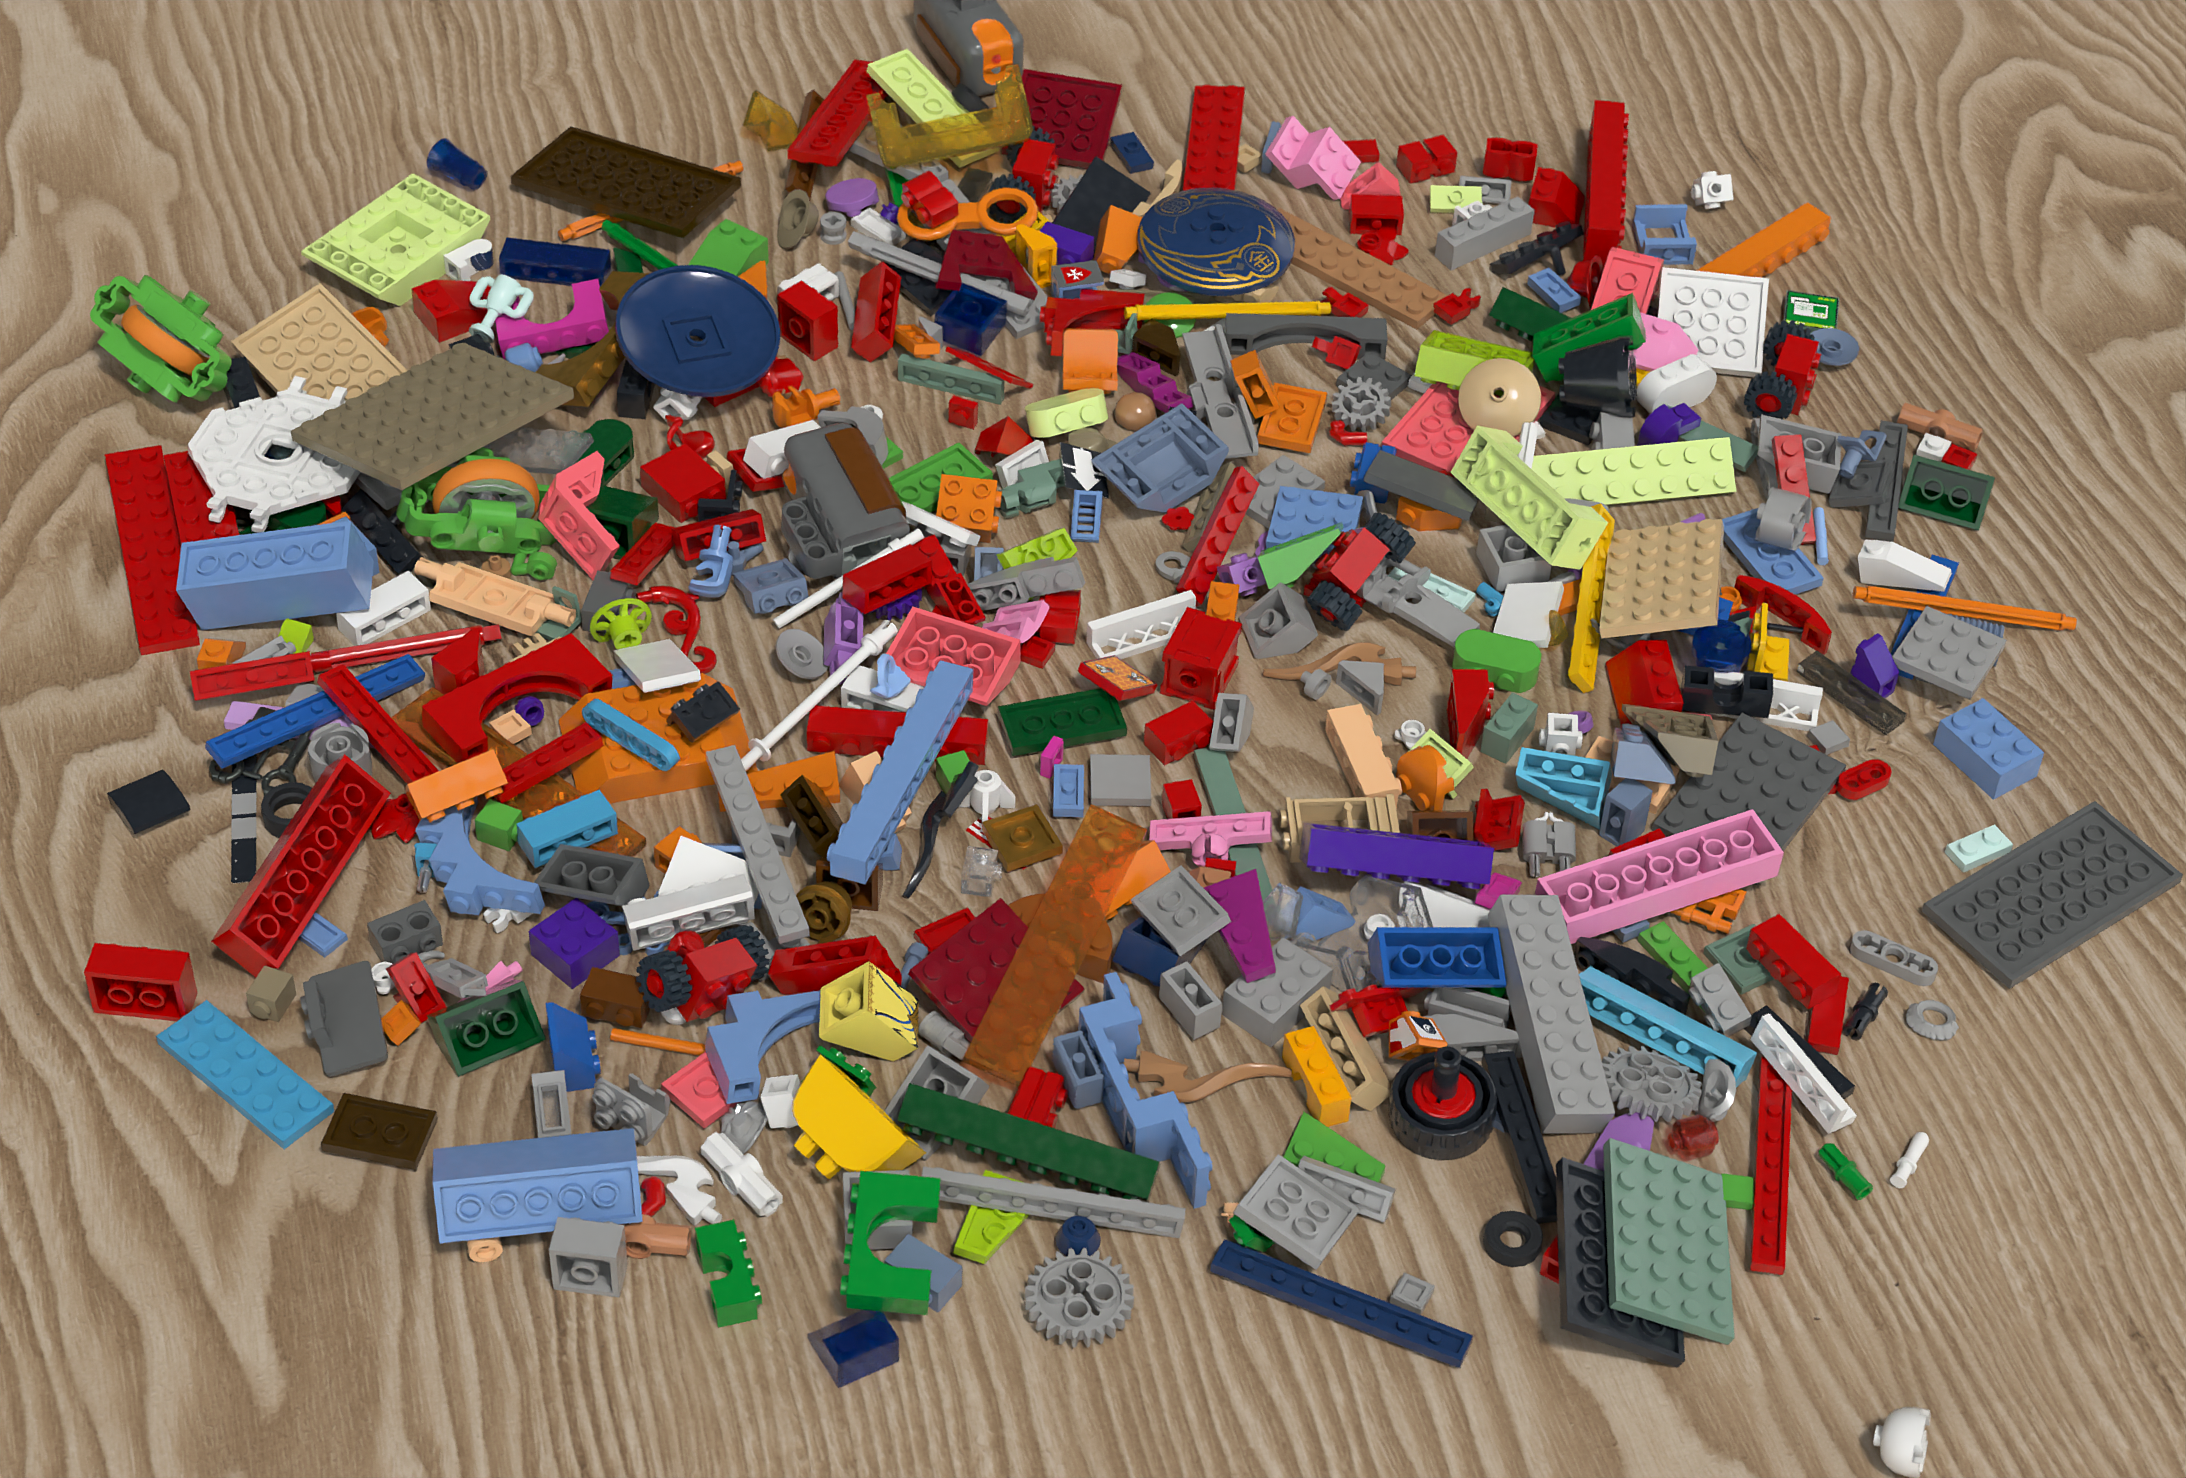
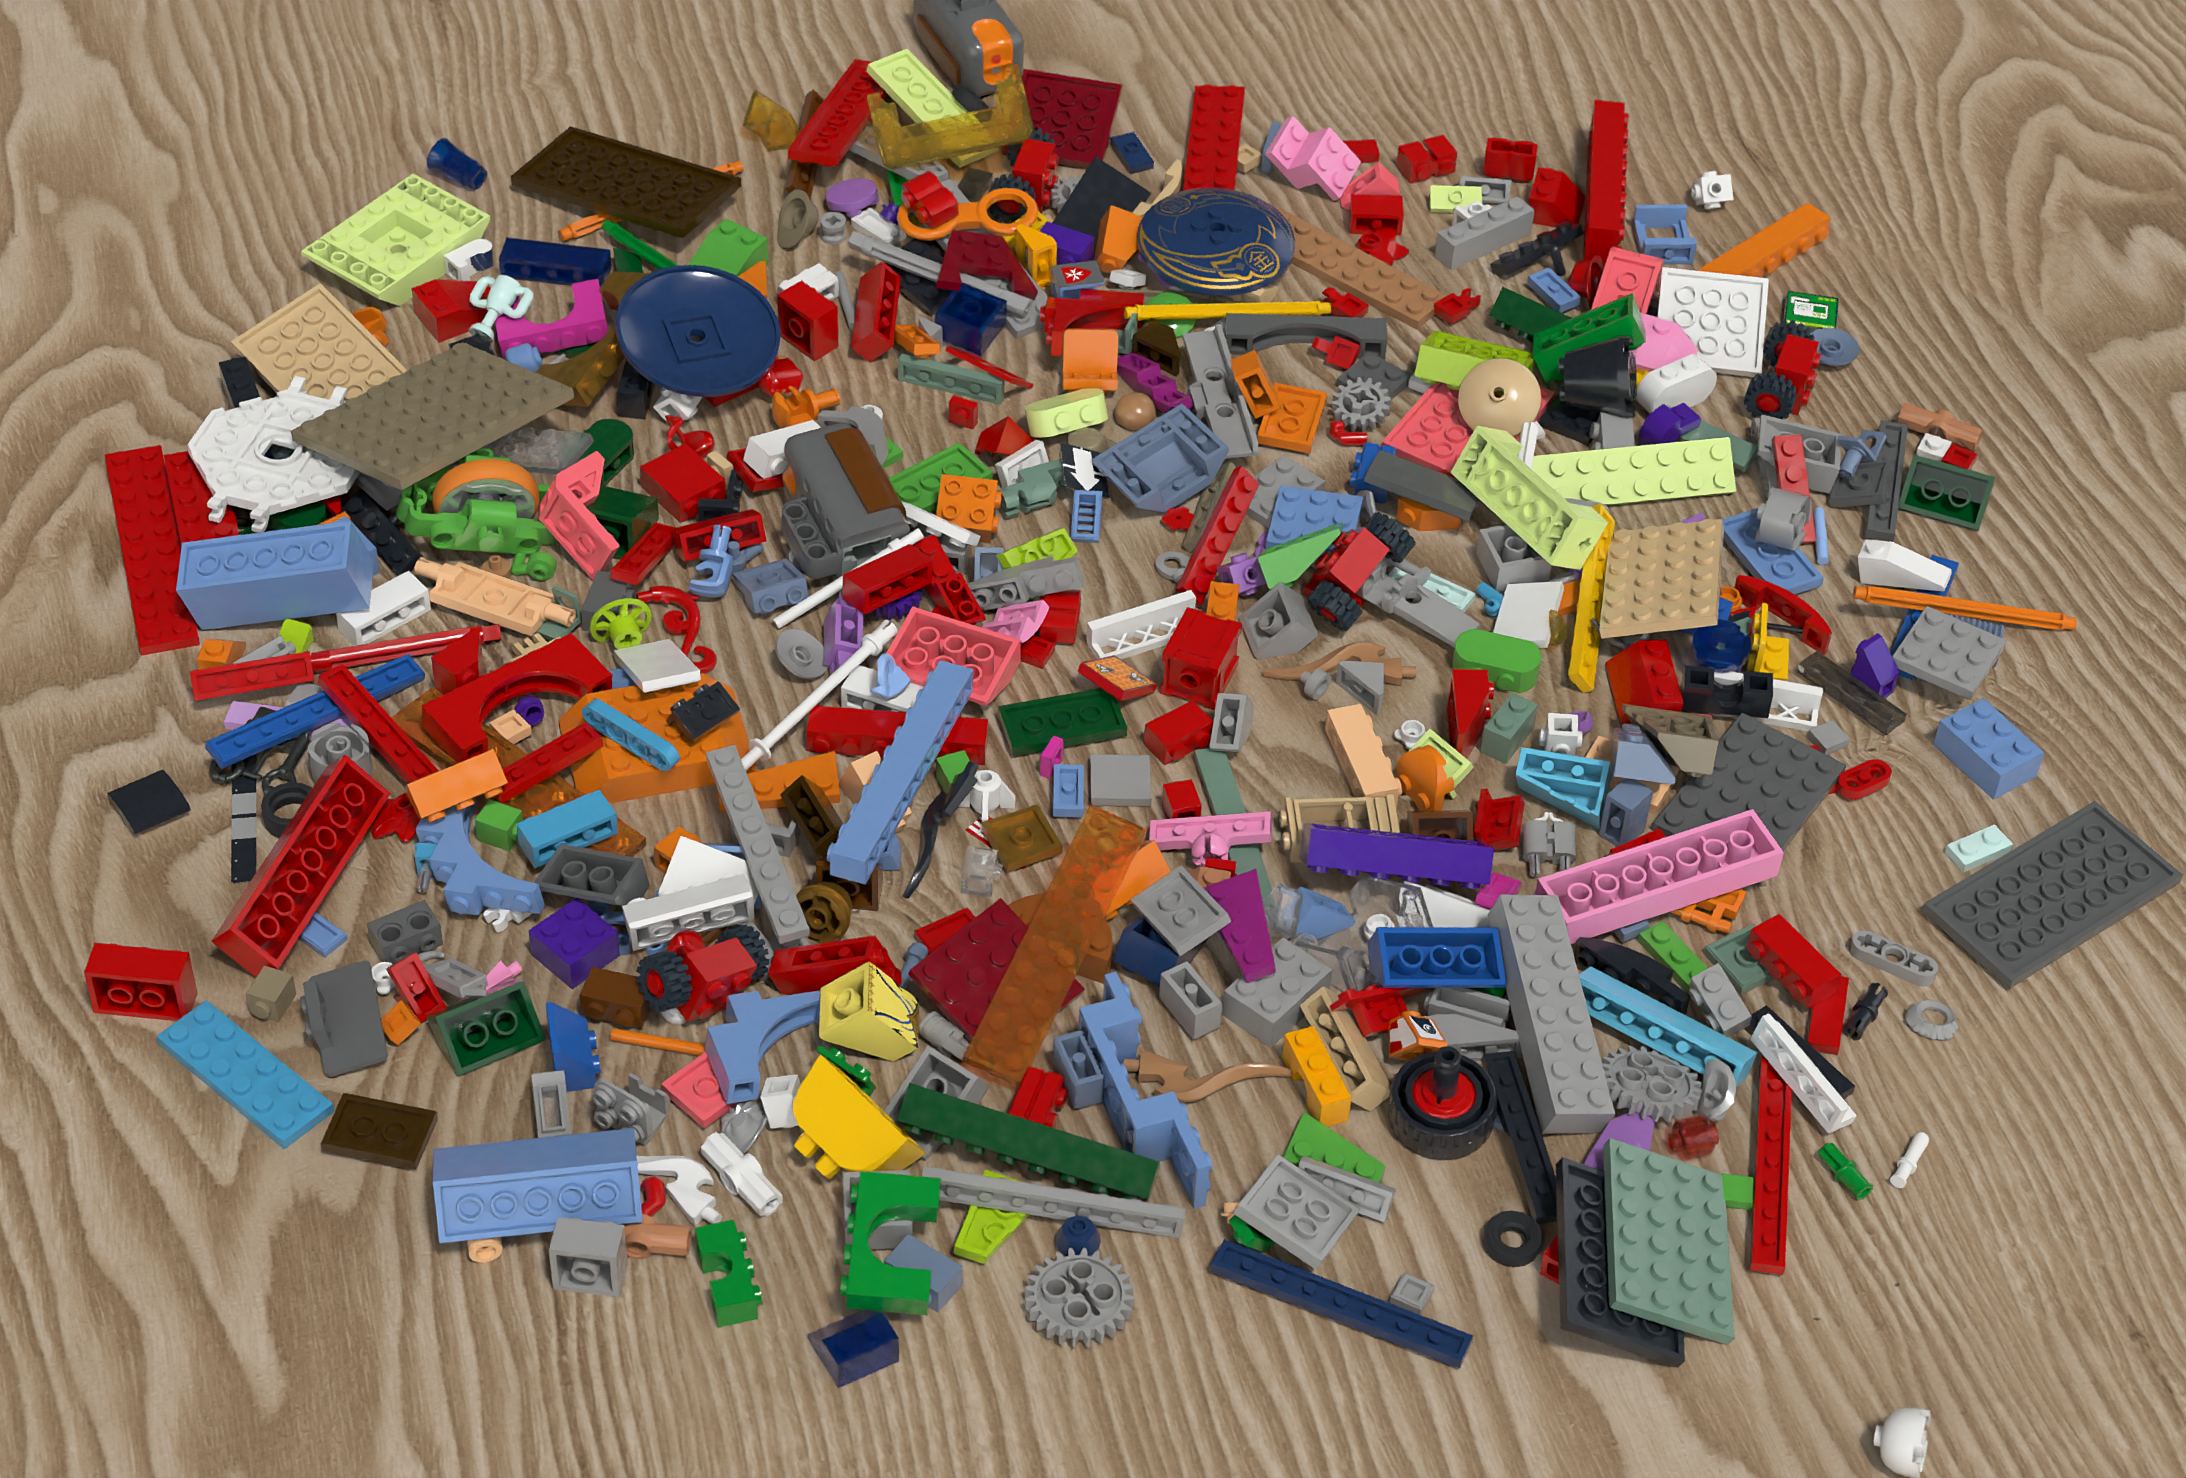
bright green piece [90,275,232,403] -> none

